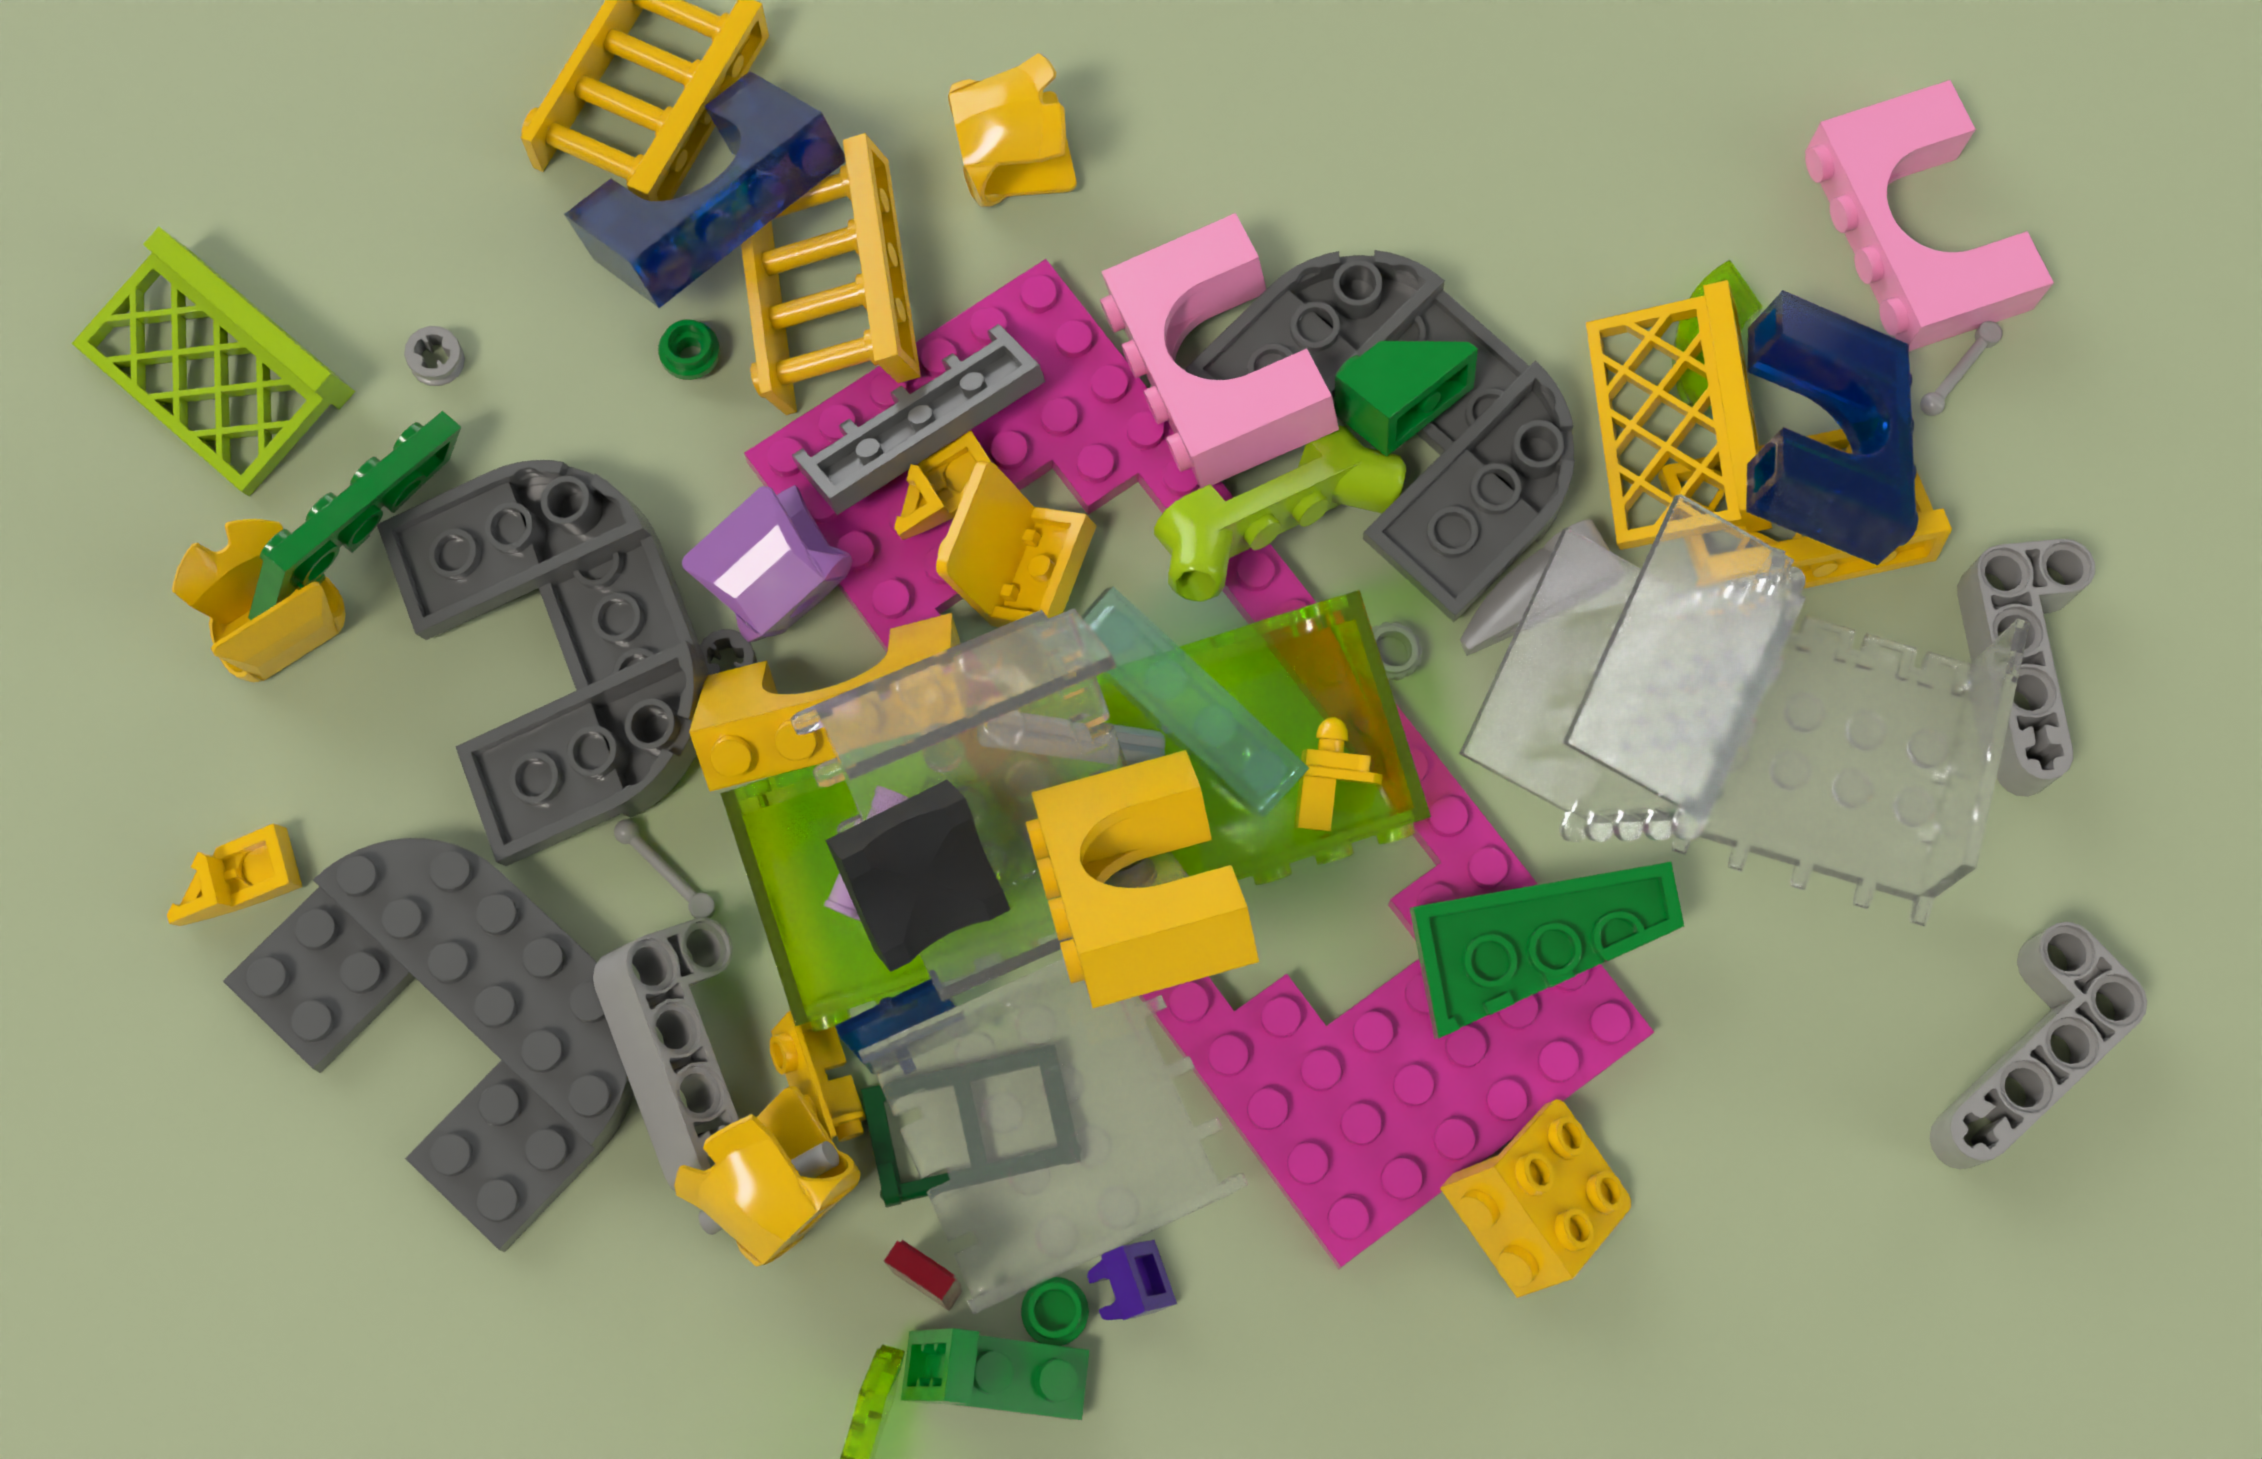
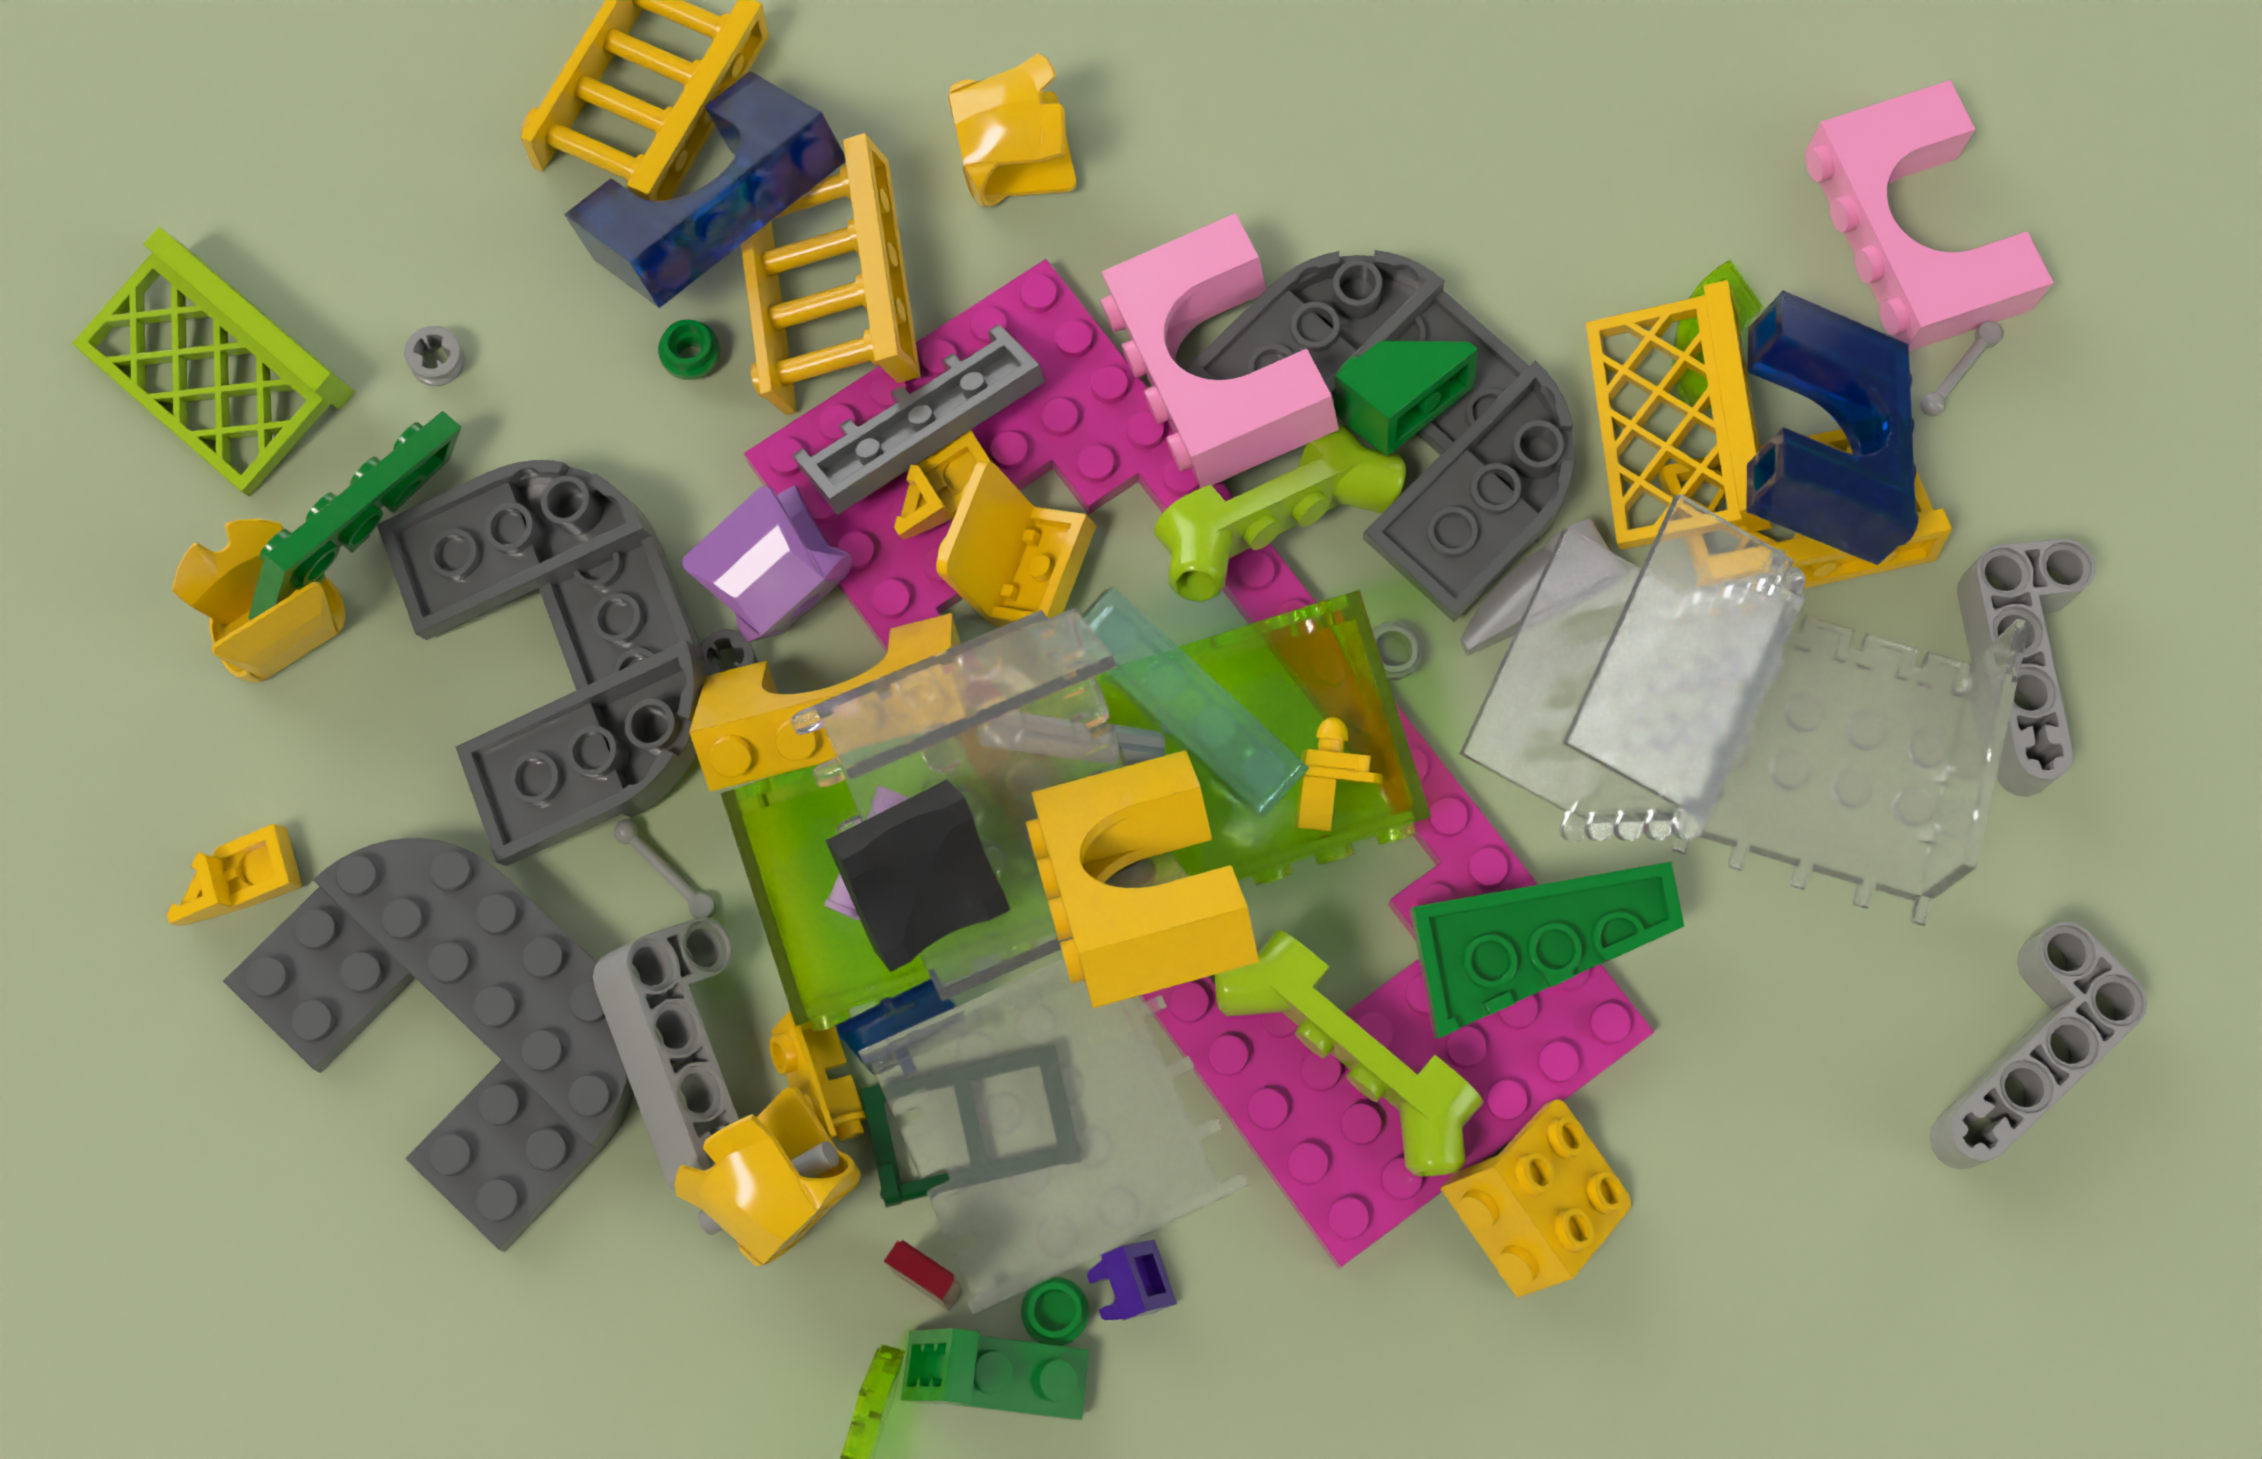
none -> lime plate [1215,929,1483,1177]

